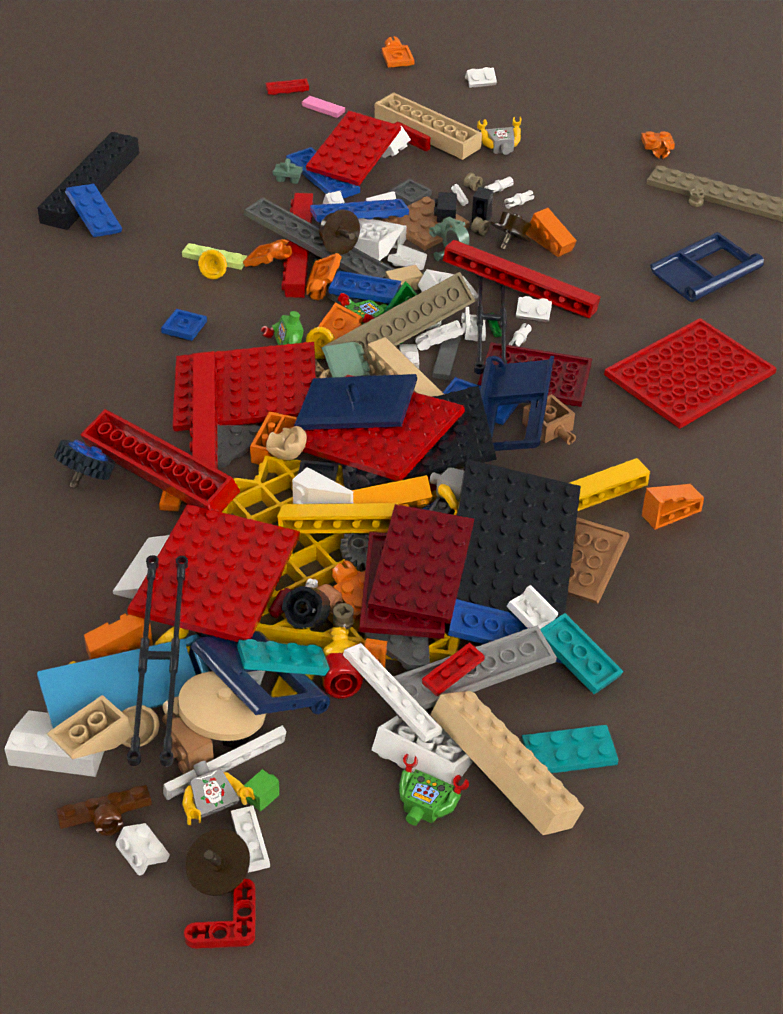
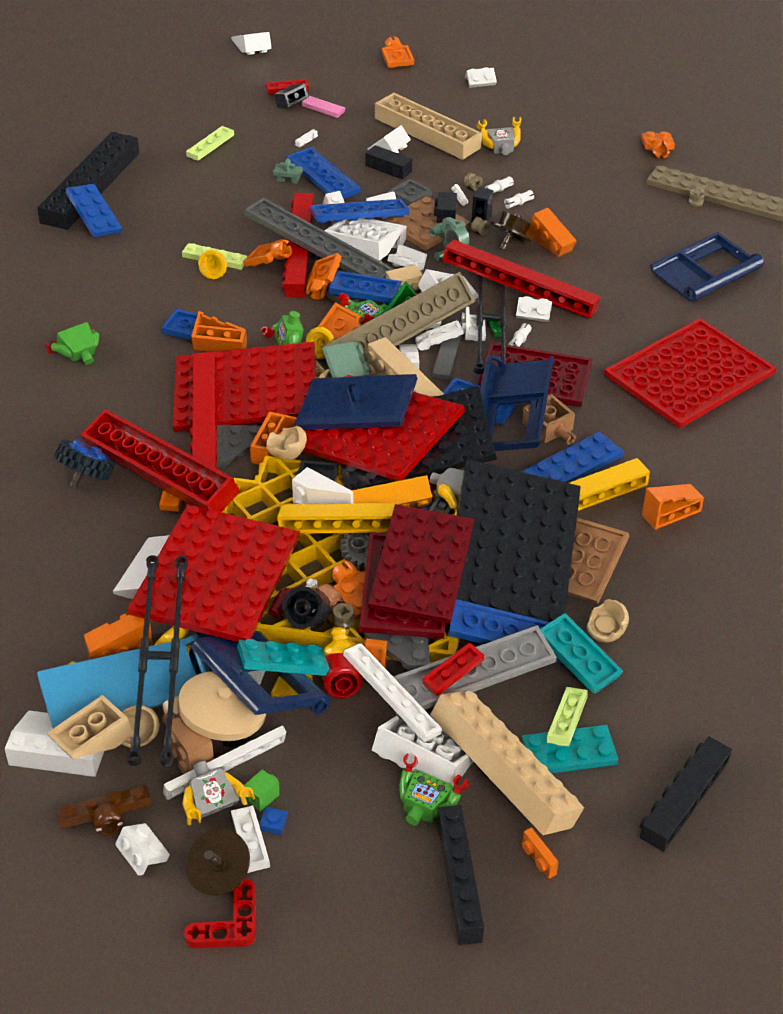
red plate [306,111,401,186] -> none
dark brown piece [319,210,360,255] -> none
red plate [394,121,431,152] -> none
white bracket [507,585,558,629] -> none
none -> bright green torso [45,322,99,365]
none -> yellowish green plate [186,126,234,161]
none -> orange wedge [191,311,247,352]
none -> white slope [231,32,272,55]
none -> blue plate [259,807,288,835]
none -> black brick [274,84,308,108]
none -> white axle [295,129,318,147]
none -> black brick [365,145,413,179]
none -> black brick [437,805,484,945]
none -> blue plate [521,432,624,483]
none -> orange plate [522,827,558,879]
none -> yellowish green plate [547,687,588,746]
none -> tan piece [587,599,629,643]
none -> black brick [639,736,732,852]

